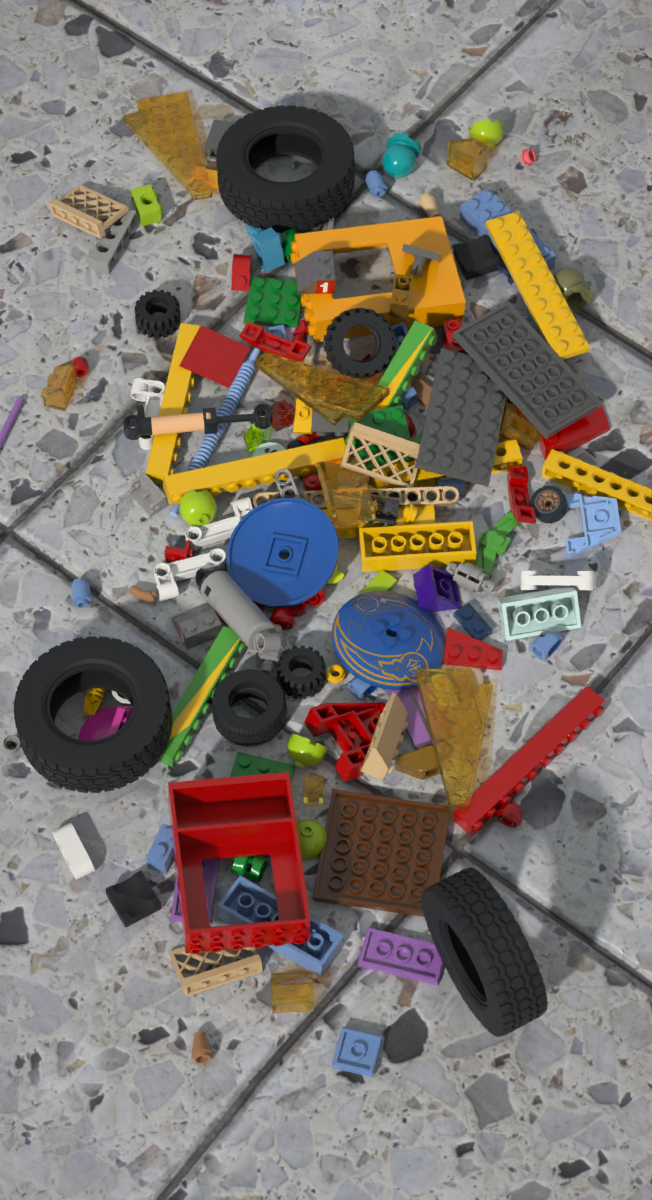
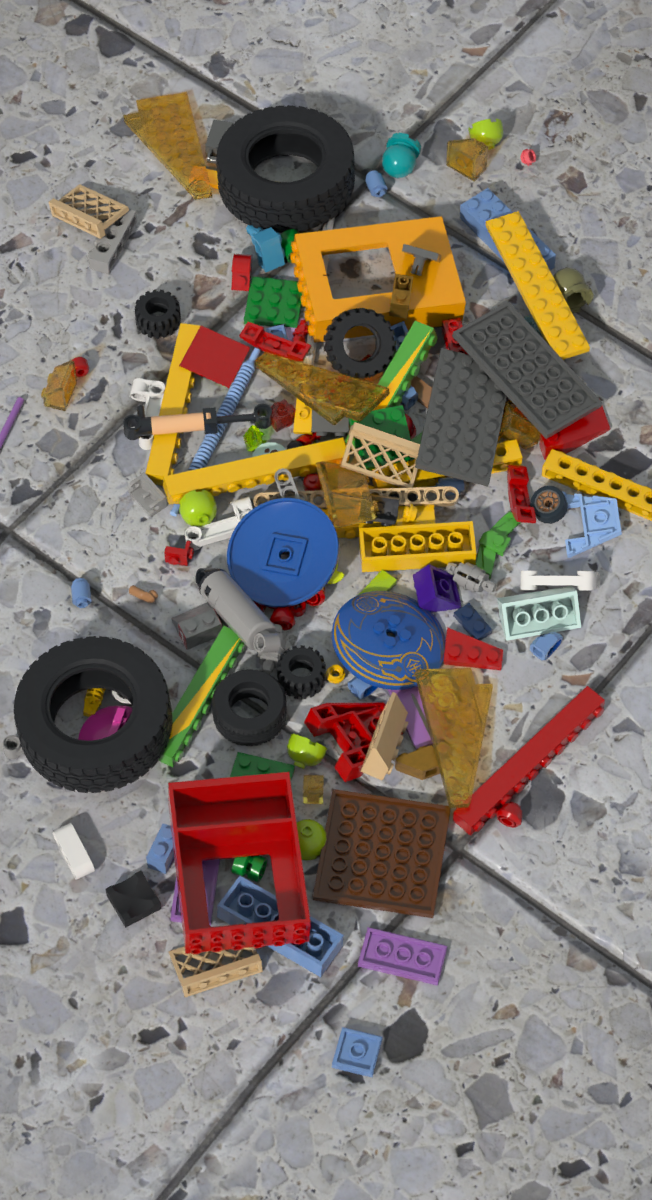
lime brick [130,184,164,227] -> none
white piece [154,548,226,601] -> none
medium nougat cone [191,1031,212,1064] -> none
clear yellow slope [271,972,314,1013] -> none
flat silver slope [295,251,335,294] -> none
tan cone [419,193,440,218] -> none
black tyre [421,867,548,1037] -> none
black brick [453,235,500,280] -> none

